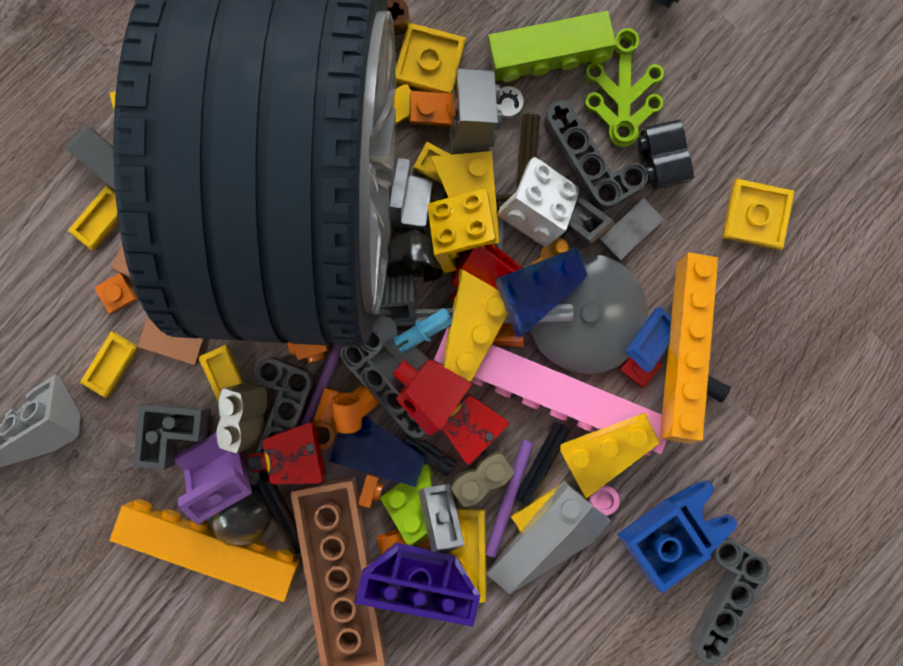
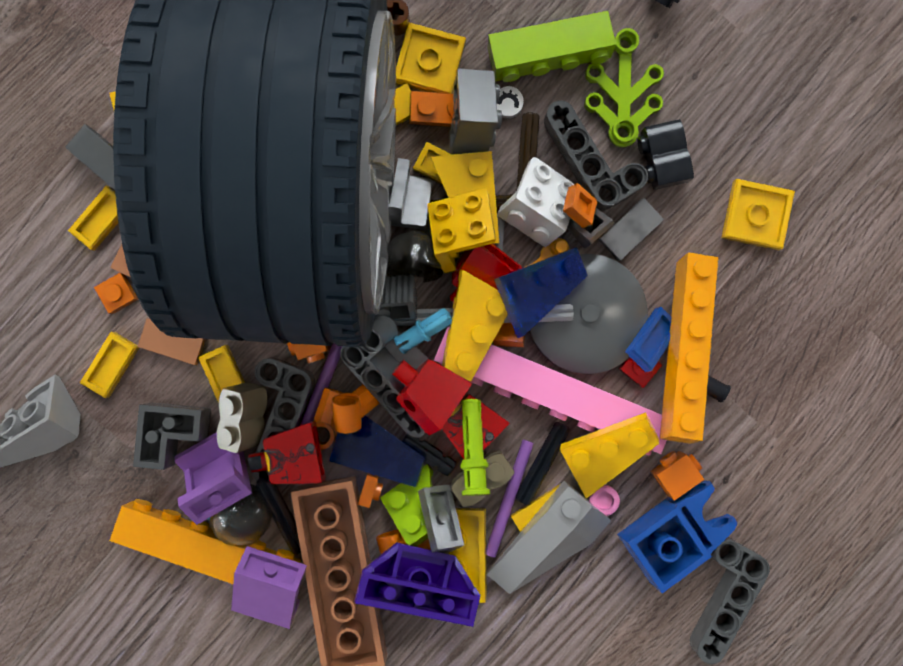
none -> medium lavender panel [231,546,307,629]
none -> lime pin [460,399,490,496]
none -> orange plate [563,183,597,228]
none -> orange brick [650,451,705,501]

